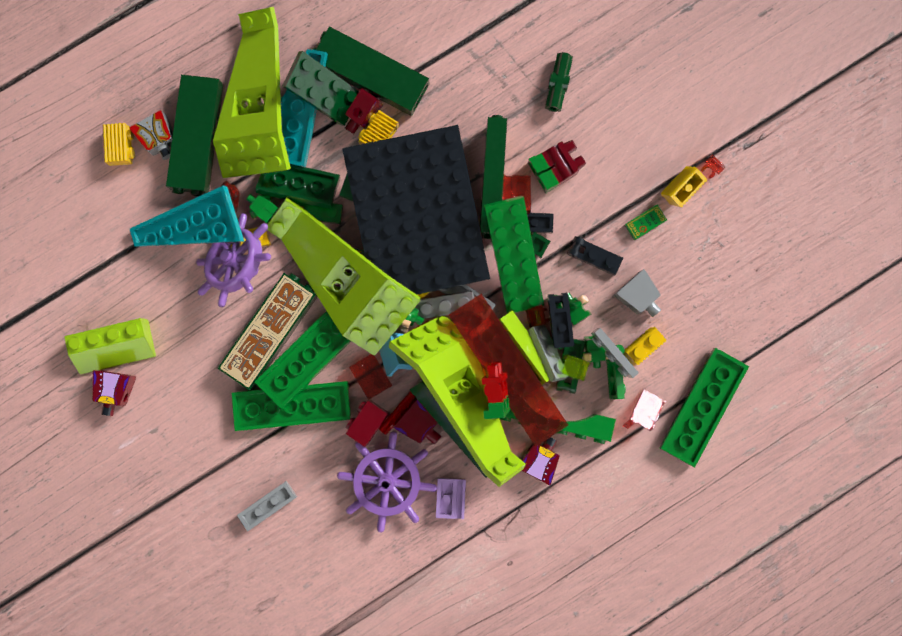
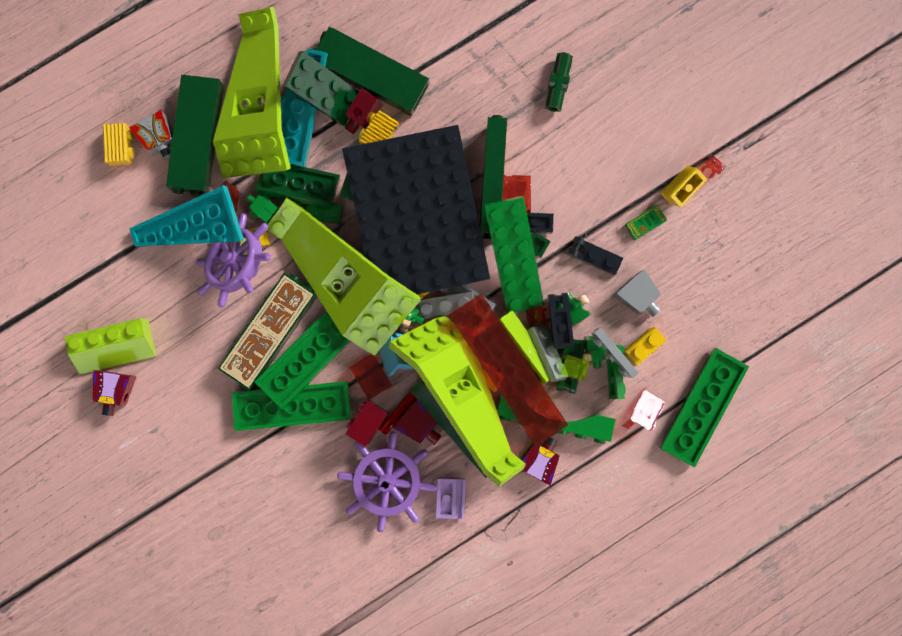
light grey plate [237,481,297,531] -> none
red hips [482,362,510,419] -> none
dark red hips [528,140,586,194] -> none

